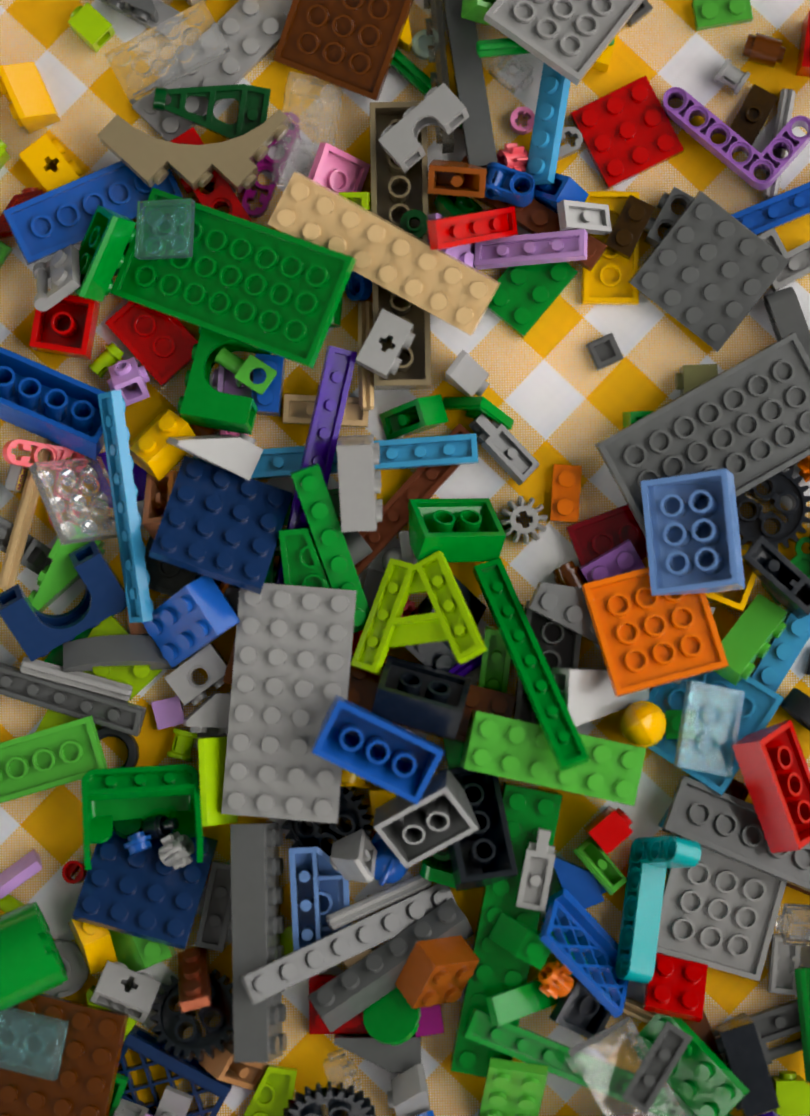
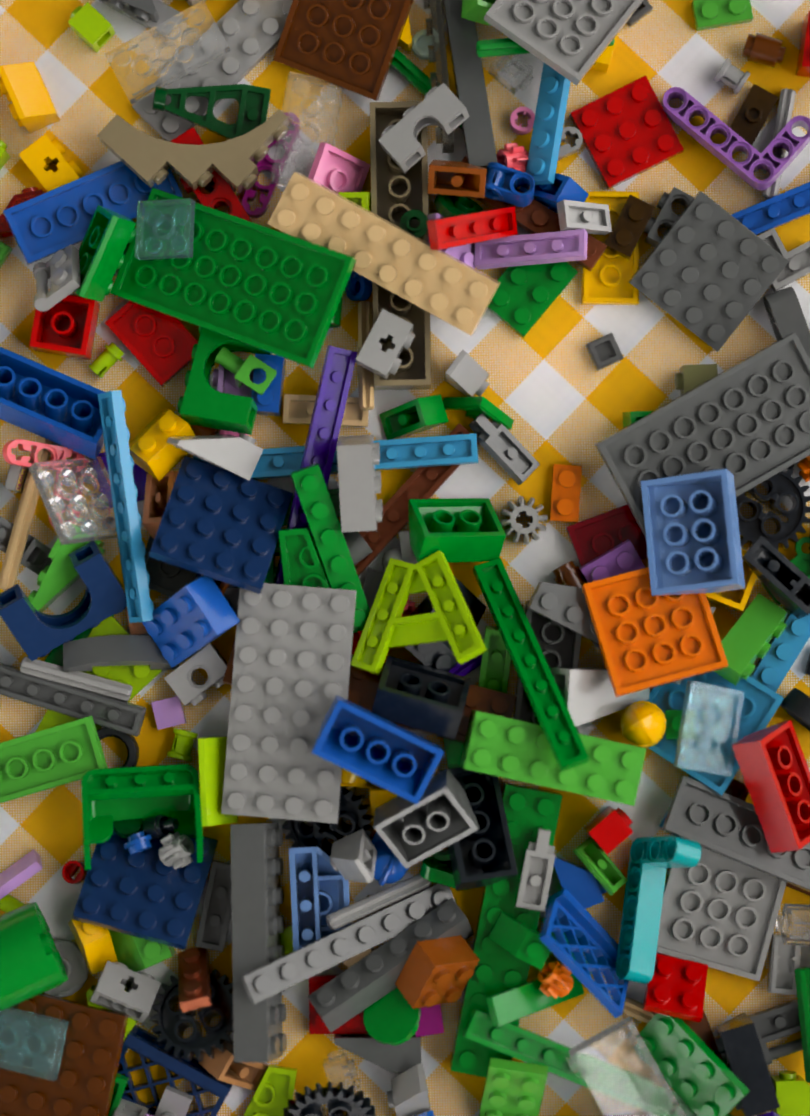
lavender brick [107,357,150,406] -> none
light grey slope [183,692,231,734] -> none
black plate [549,973,613,1042] -> none
dark grey plate [621,1021,693,1114] -> none

